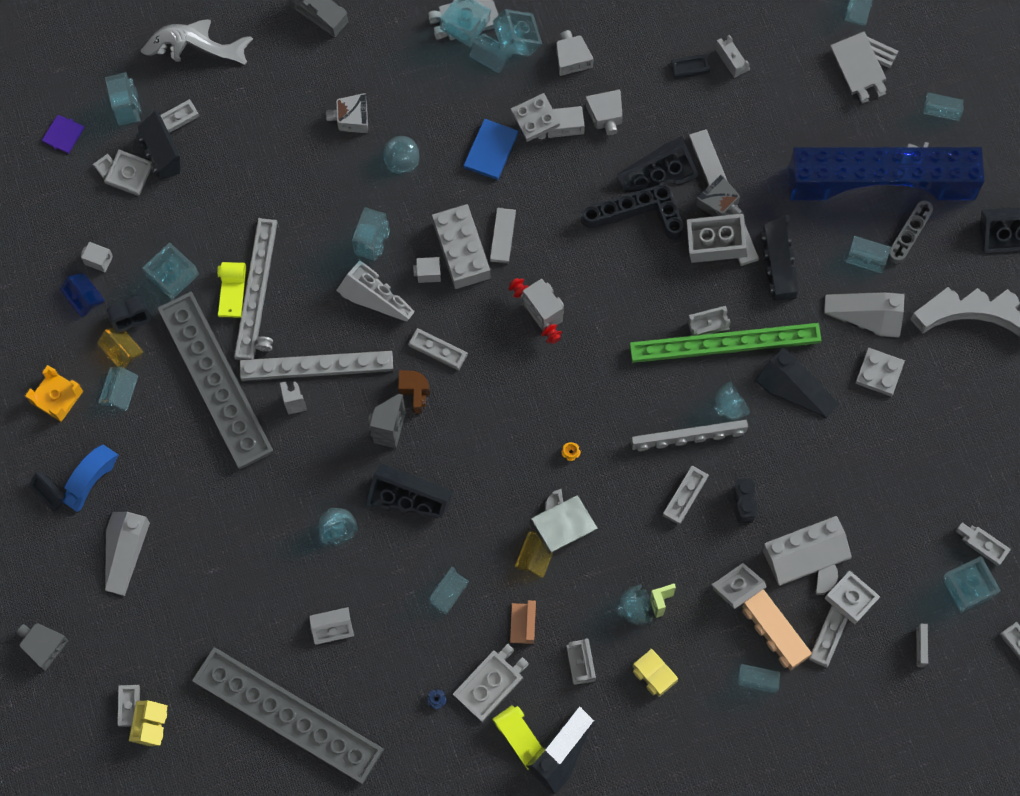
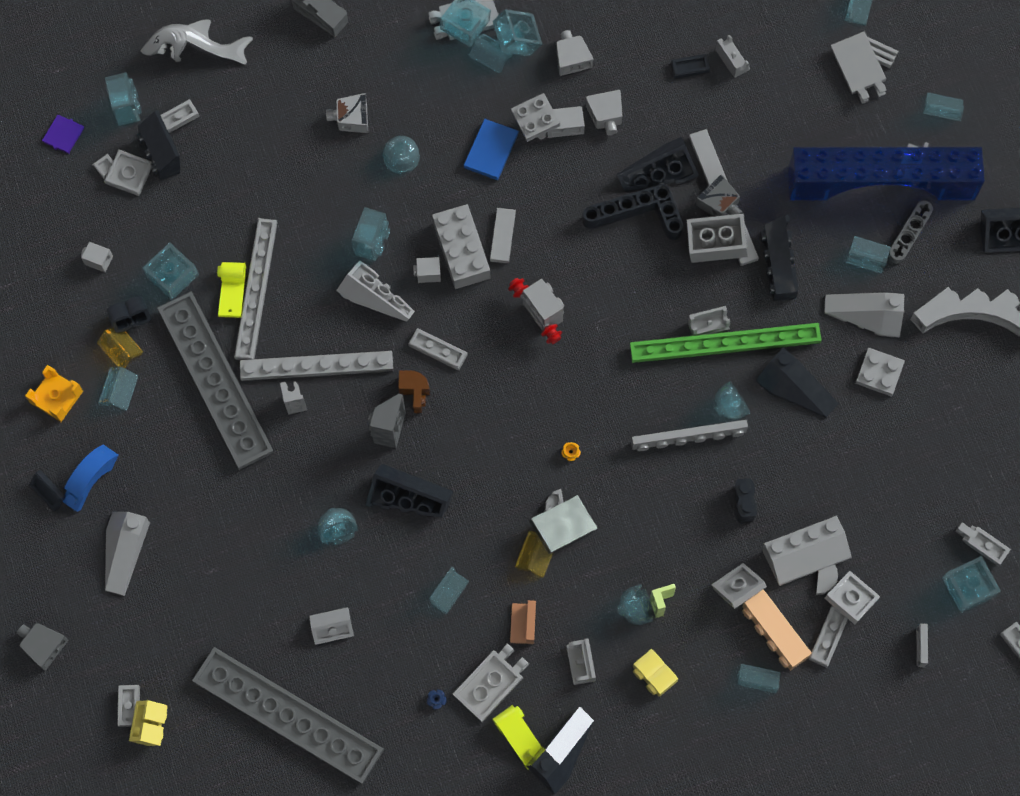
clear blue panel [60,273,105,316] -> none
light grey bush [255,337,273,351] -> none
light grey plate [663,466,709,525] -> none

